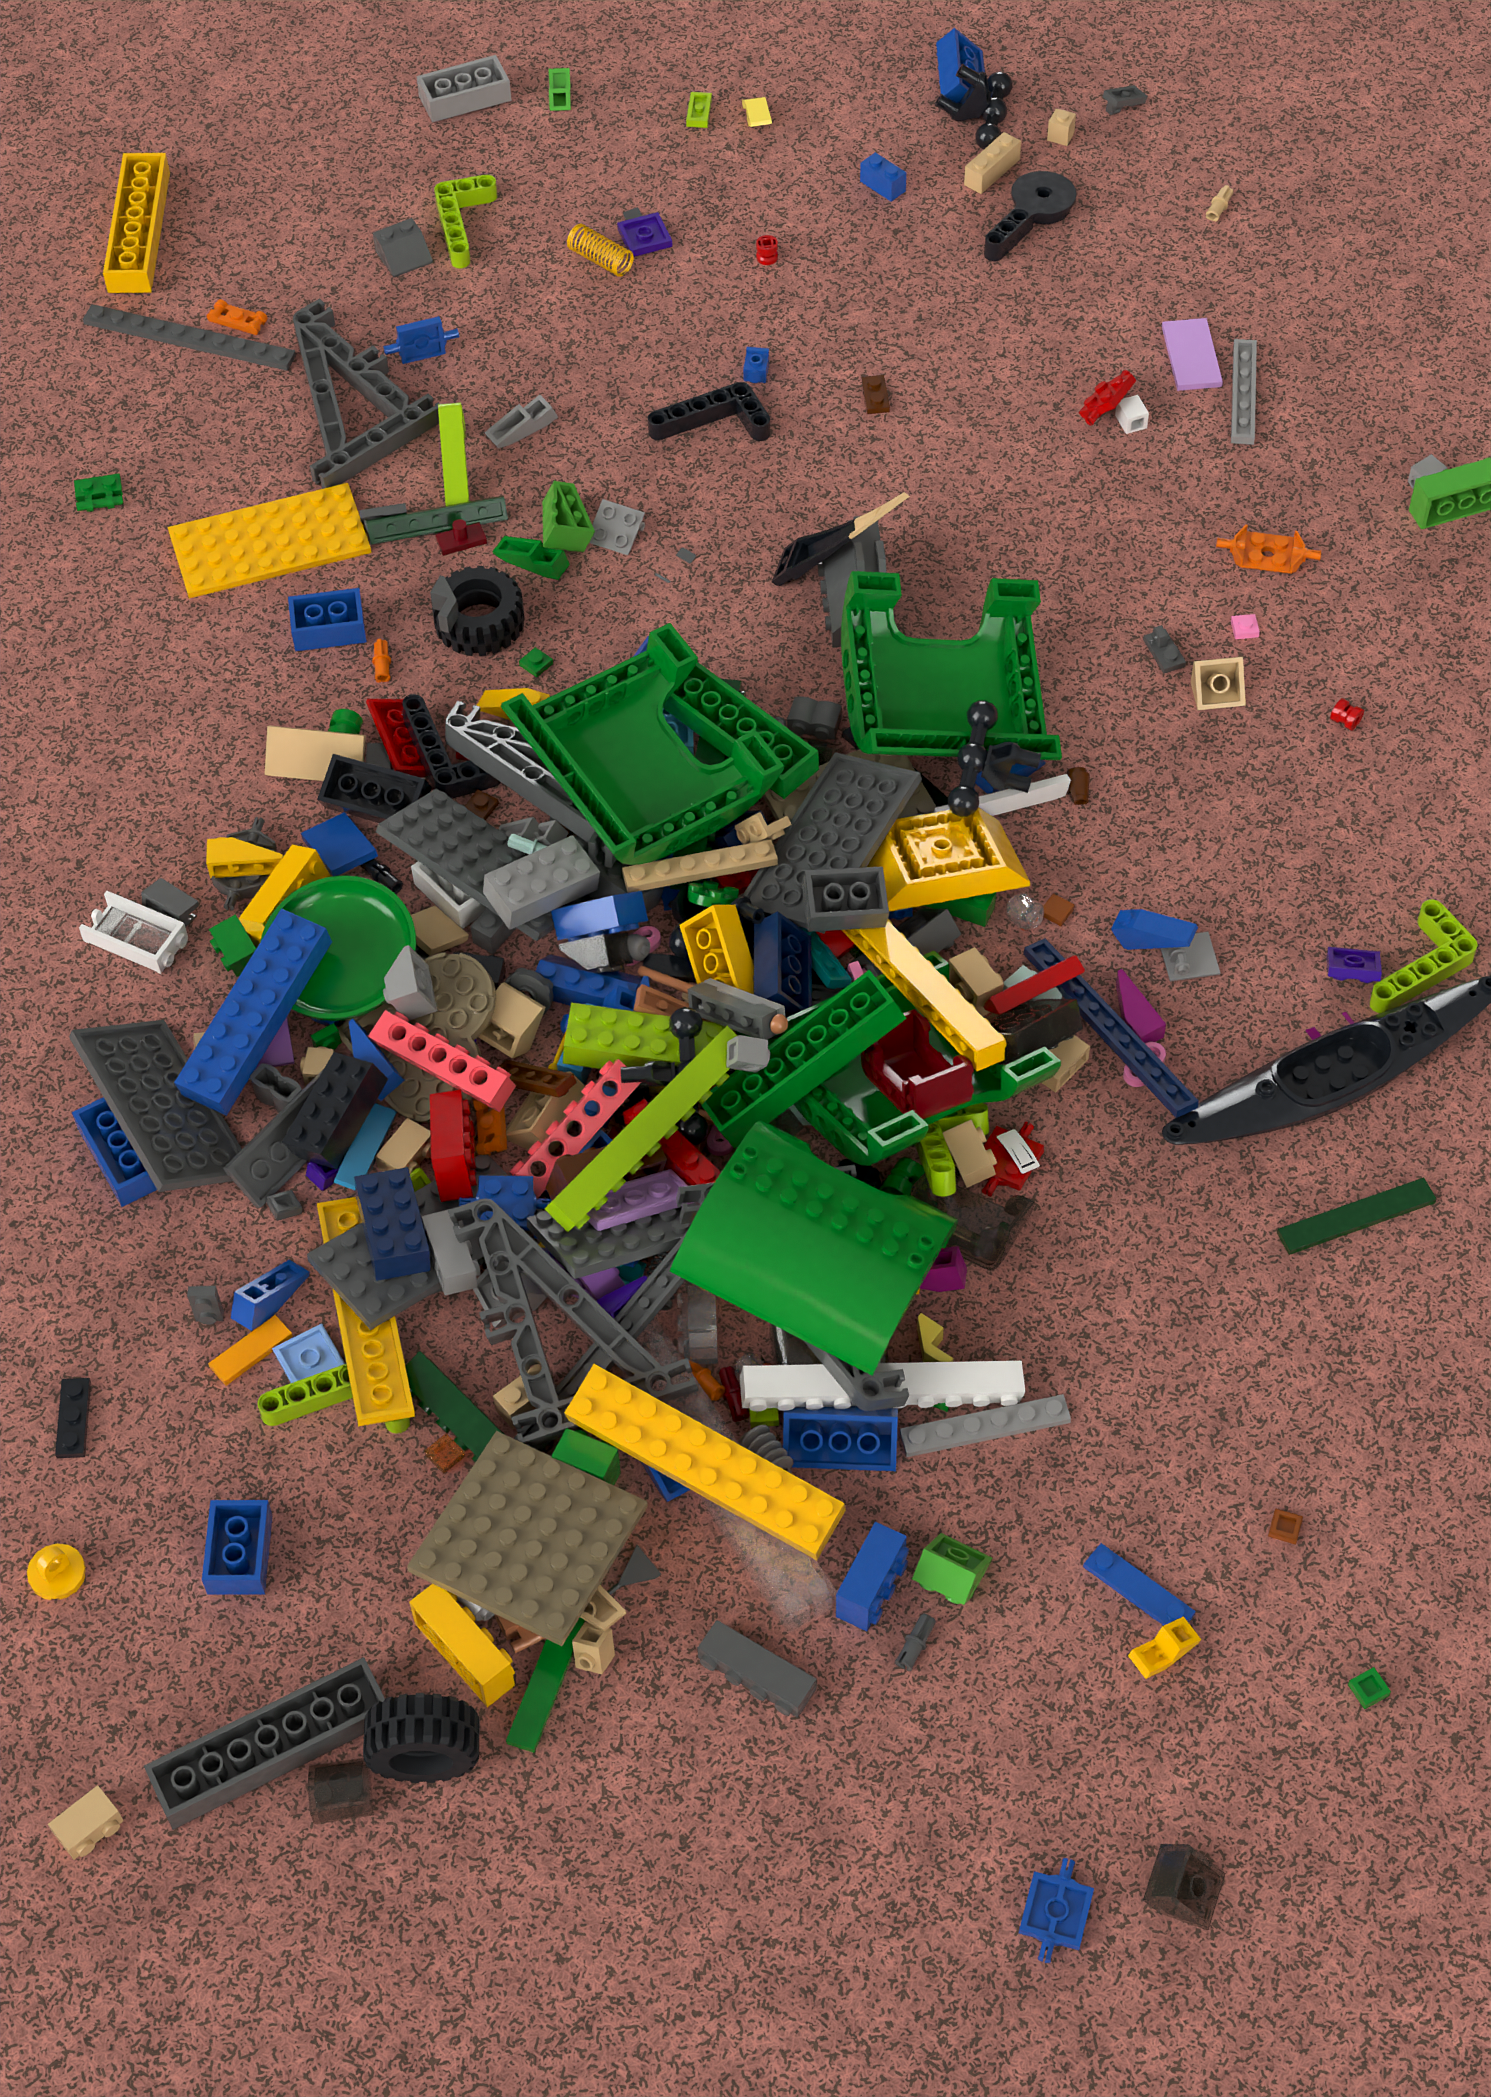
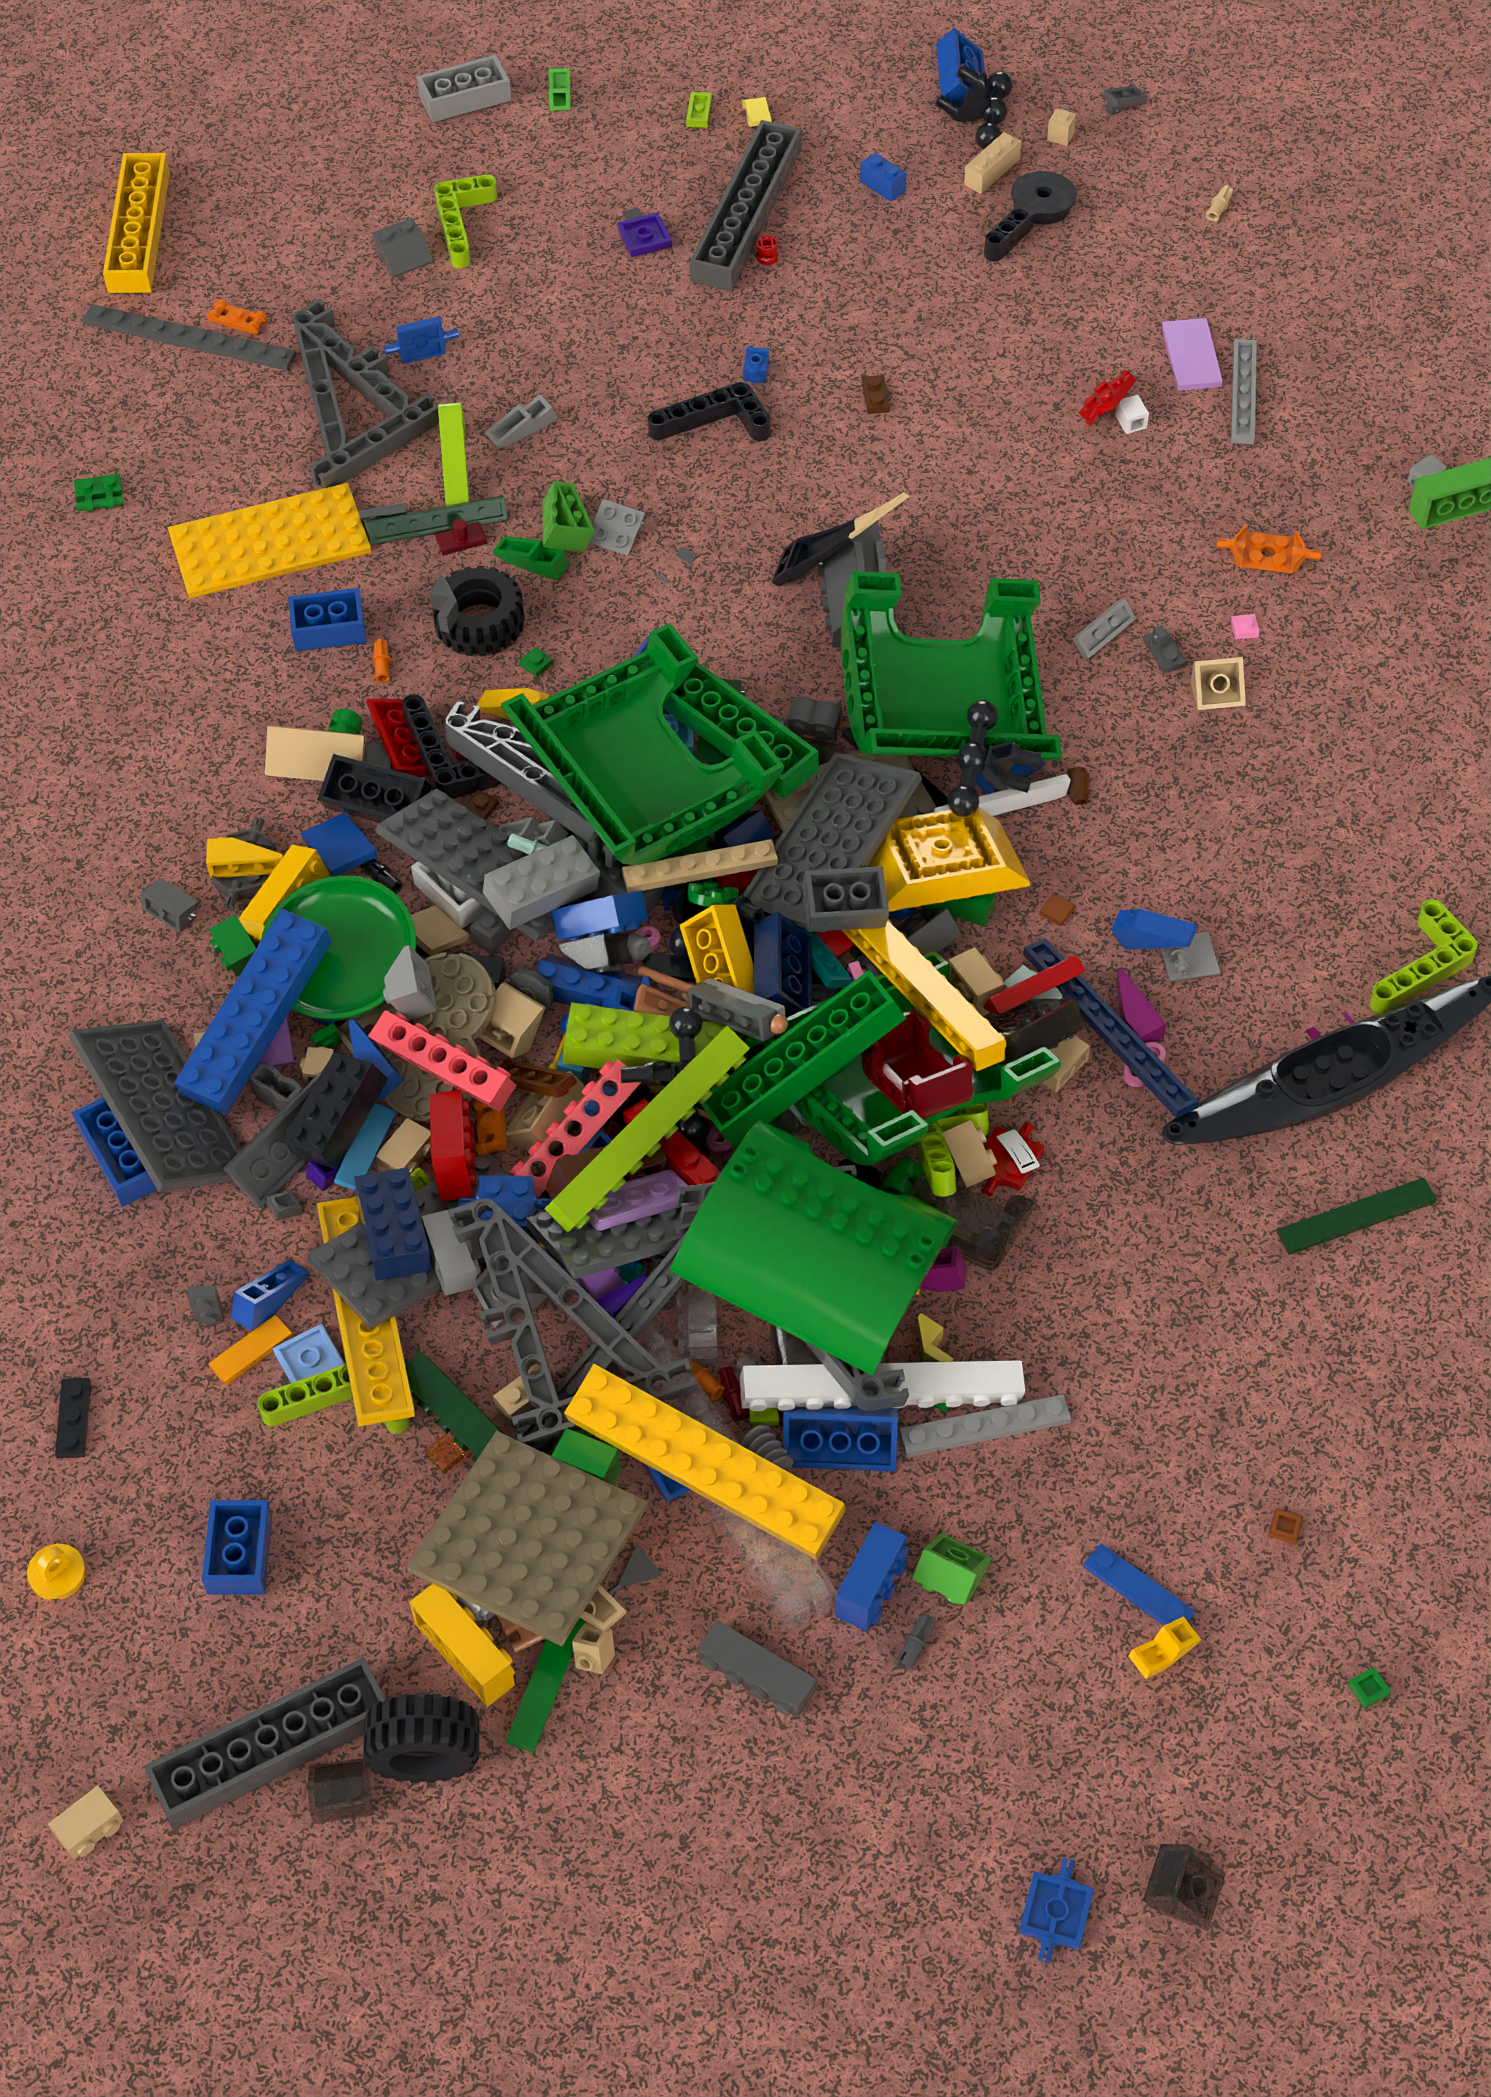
white door [79,891,188,974] -> none
yellow piece [567,223,634,277] -> none
light grey brick [726,1035,770,1073] -> none
tan bracket [735,812,792,844] -> none
clear head [1006,893,1044,931] -> none
dark purple plate [1327,947,1382,983] -> none
red wheel [1330,698,1364,731] -> none
none -> dark grey brick [690,120,802,291]
none -> light grey plate [1072,599,1136,659]

